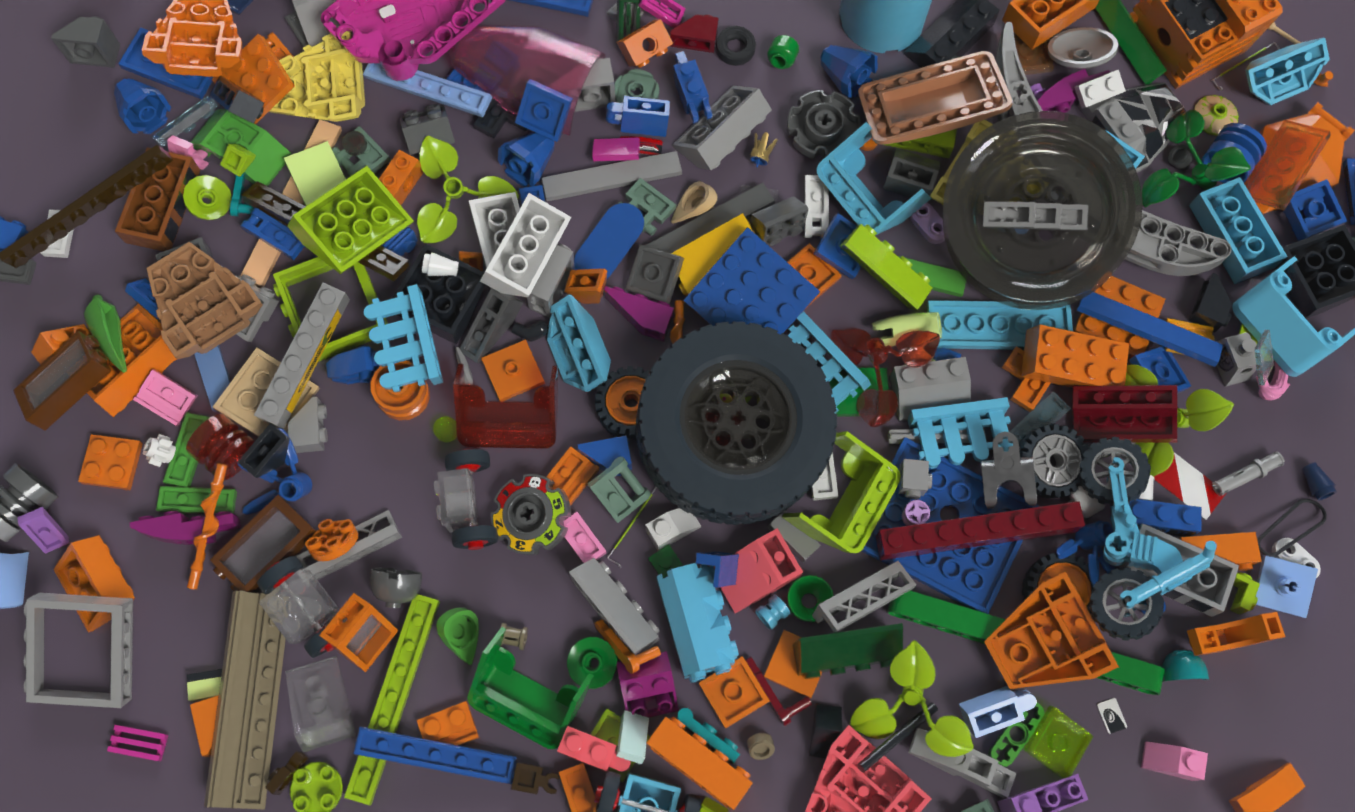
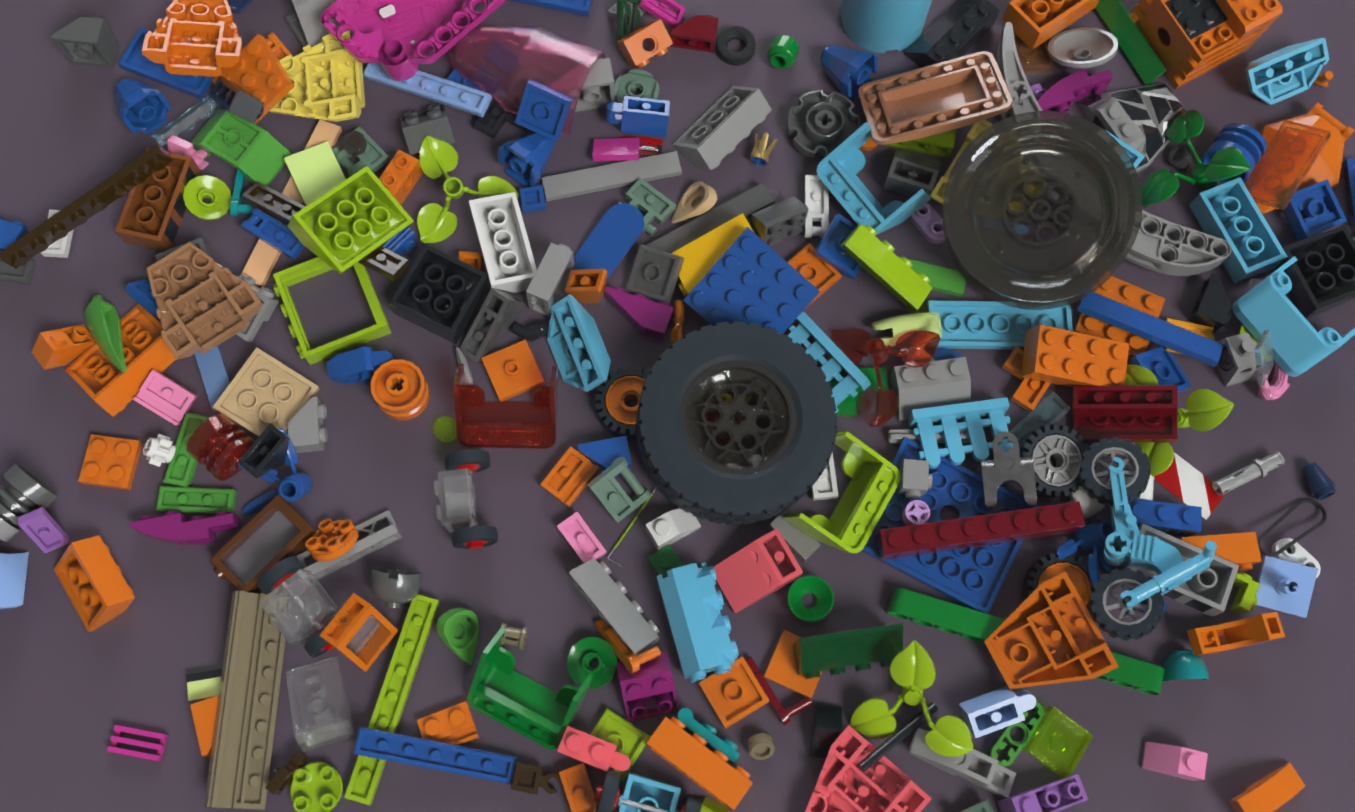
reddish brown window [13,331,111,431] -> none
light grey window [23,593,133,708] -> none
orange piece [187,463,227,589] -> none
lime slope [220,144,256,177] -> none
light grey brick [254,282,350,429] -> none
medium azure fence [364,284,444,393] -> none
white cone [422,252,459,276] -> none
white slope [480,193,571,297] -> none
dark grey piece [491,474,571,555] -> none
light aqua tile [617,710,649,764] -> none
blue hinge [673,51,712,123] -> none
blue panel [696,551,739,588] -> none
medium azure wheel [755,594,791,630] -> none
light grey fence [812,561,916,633] -> none
light grey slope [983,202,1089,231] -> none
white plate [1075,70,1126,108] -> none
sticker [1097,698,1127,734] -> none
tan dish [1194,95,1239,136] -> none
lime piece [1212,42,1280,91] -> none
tan hinge [1268,22,1302,44] -> none

